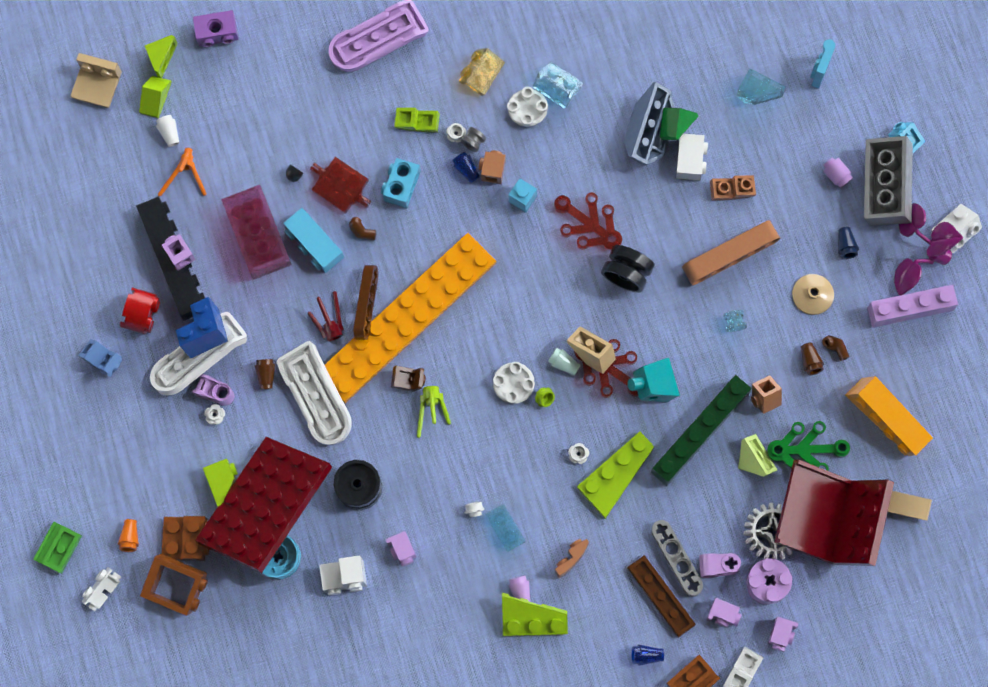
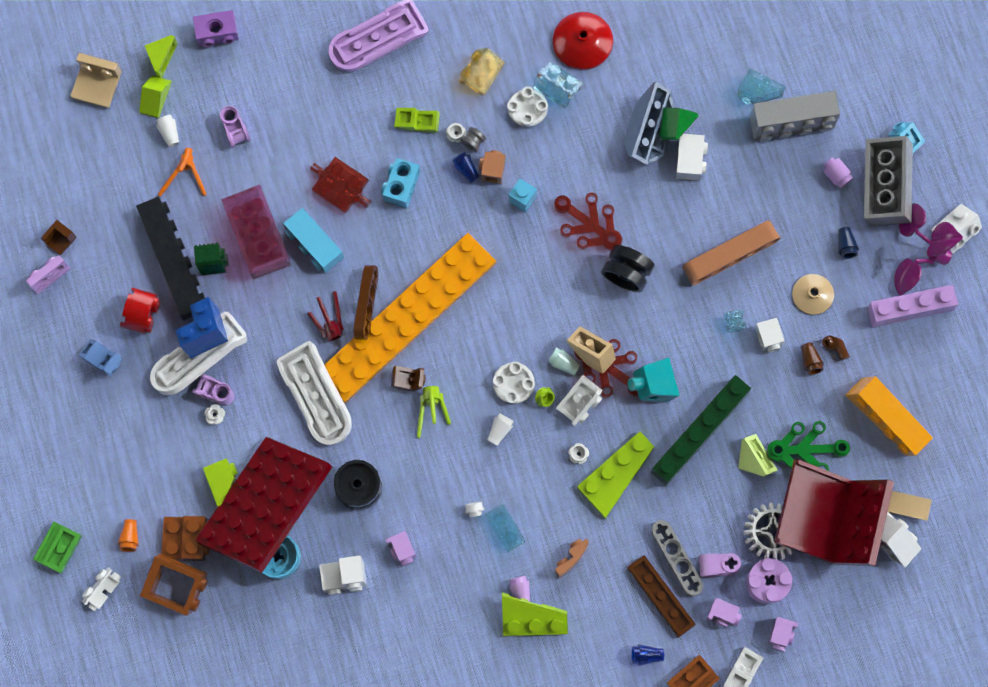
lavender brick [162,234,196,270] -> none
reddish brown cone [255,359,275,390] -> none
black hinge [286,164,304,182] -> none
reddish brown arm [349,217,376,240] -> none
nougat slope [710,175,756,201] -> none
nougat brick [751,375,782,414] -> none
medium azure plate [810,39,836,89] -> none
none -> lavender plate [26,255,70,294]
none -> reddish brown panel [41,220,77,255]
none -> dark green brick [194,242,229,275]
none -> lavender piece [220,106,251,148]
none -> white cone [487,413,514,446]
none -> red dish [553,12,613,70]
none -> white bracket [556,375,603,426]
none -> light grey brick [750,91,840,142]
none -> white brick [755,318,784,353]
none -> white brick [880,512,922,568]

